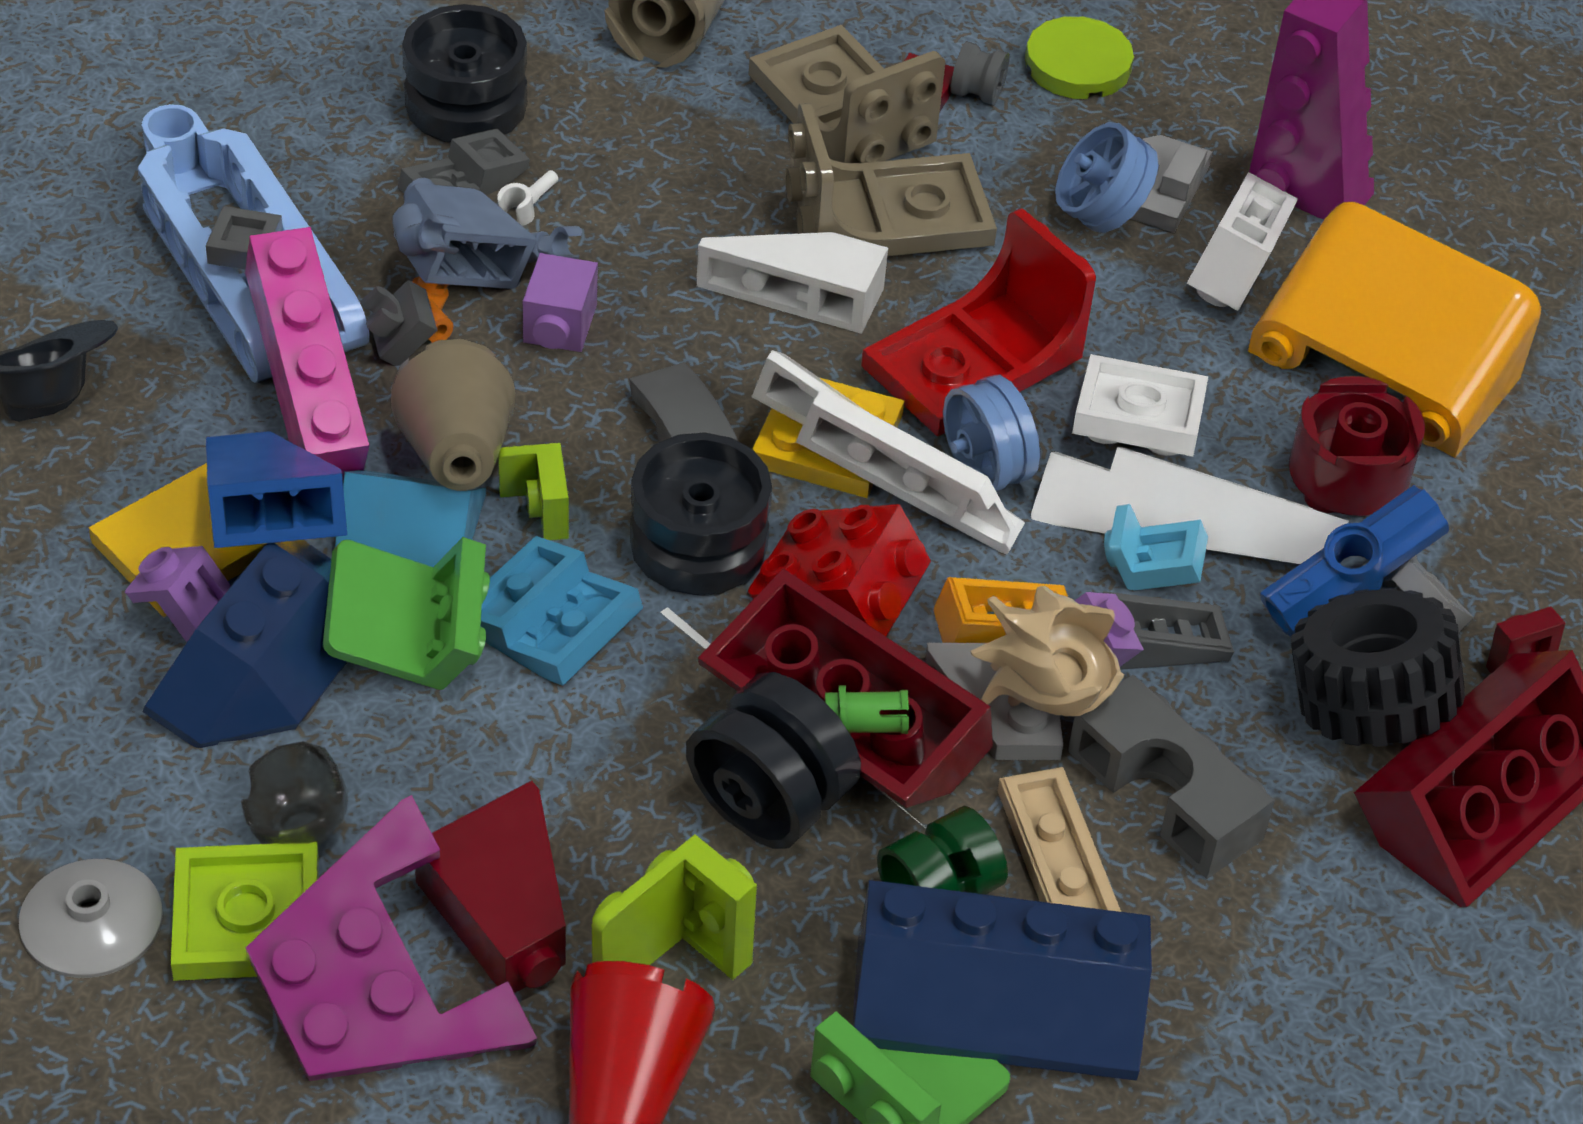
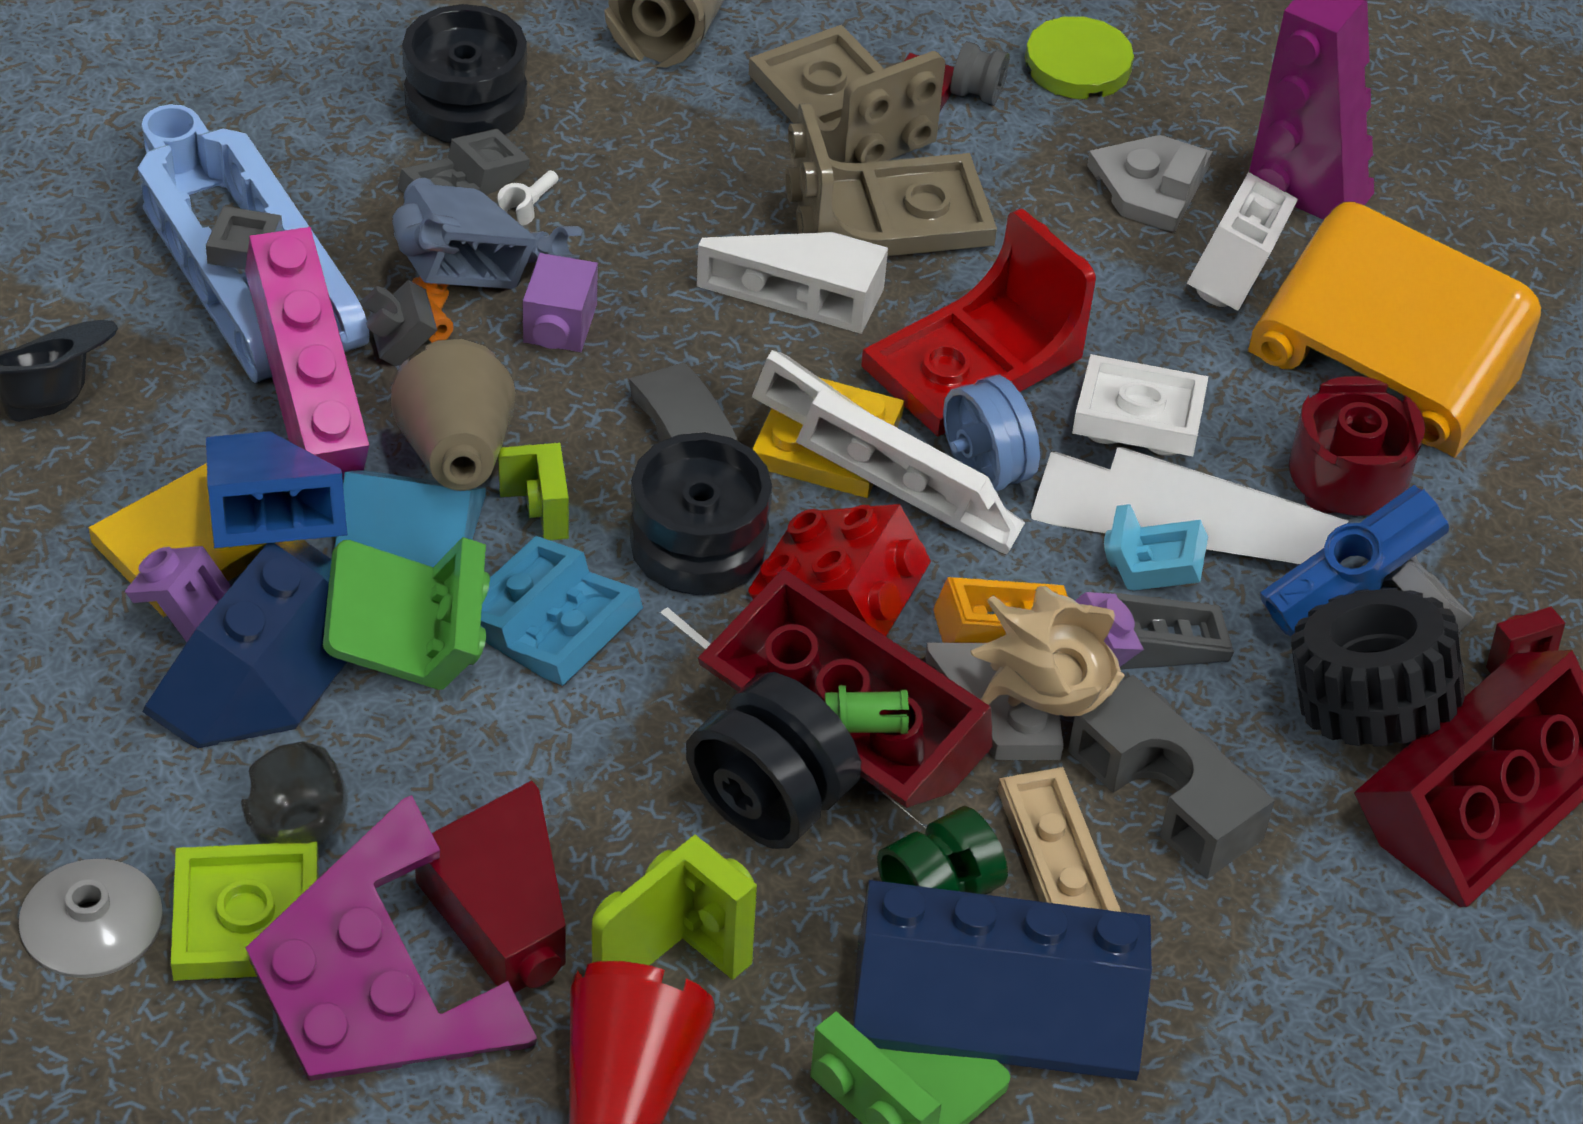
medium blue wheel [1055,122,1159,233] -> none

